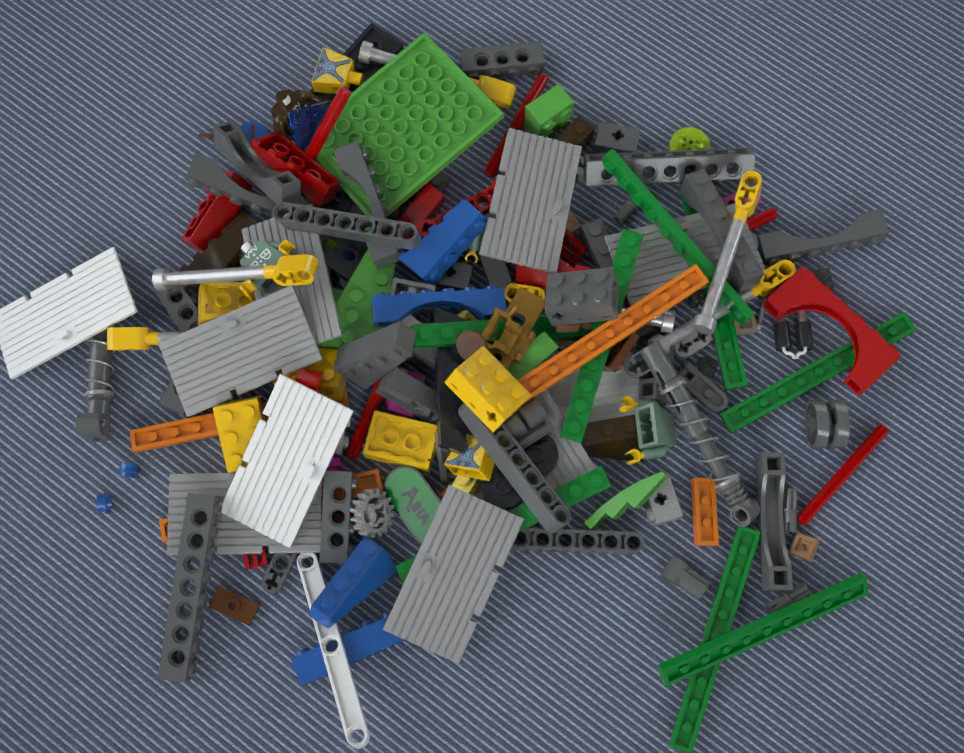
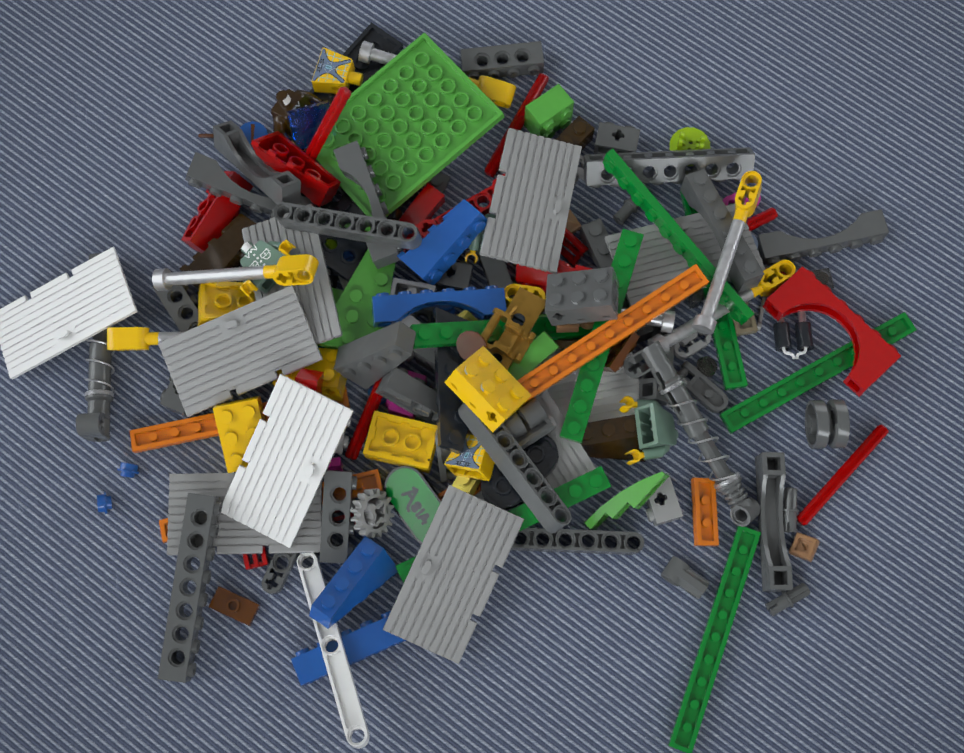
green plate [658,573,868,687] -> none

